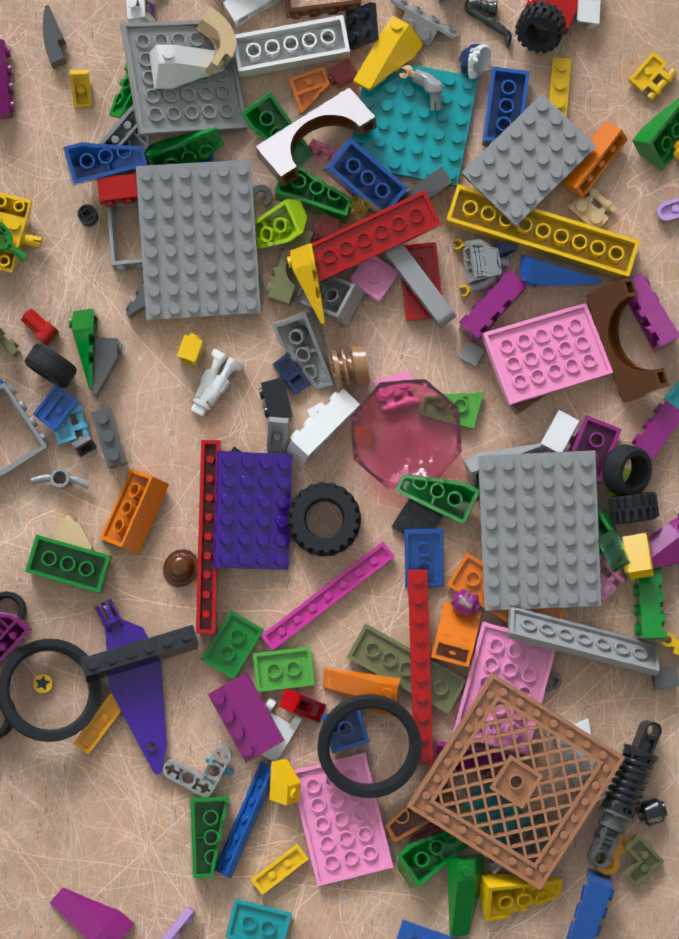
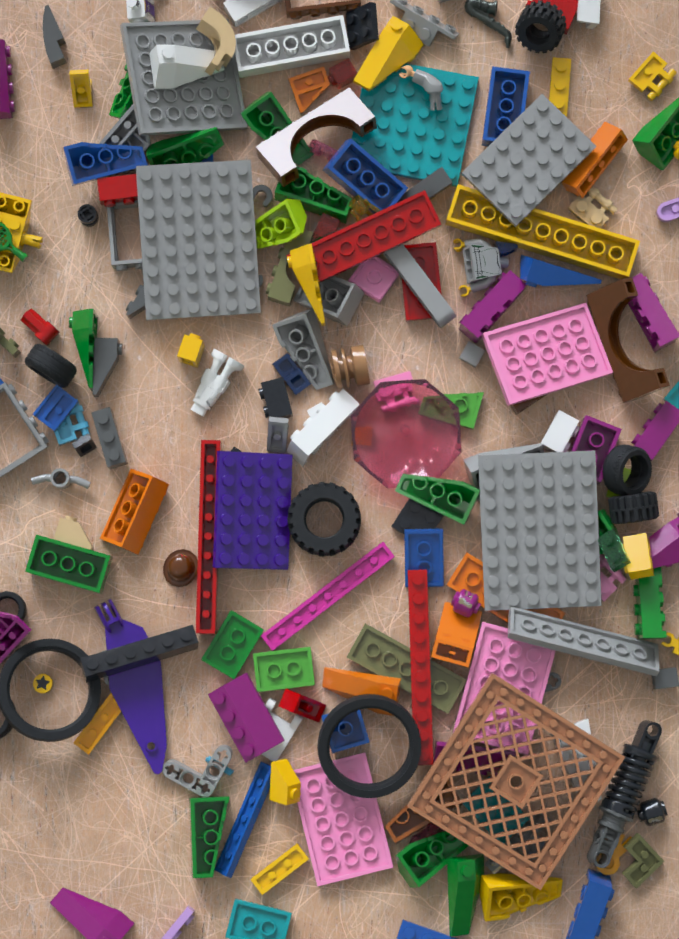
white hair [459,44,492,79] -> none

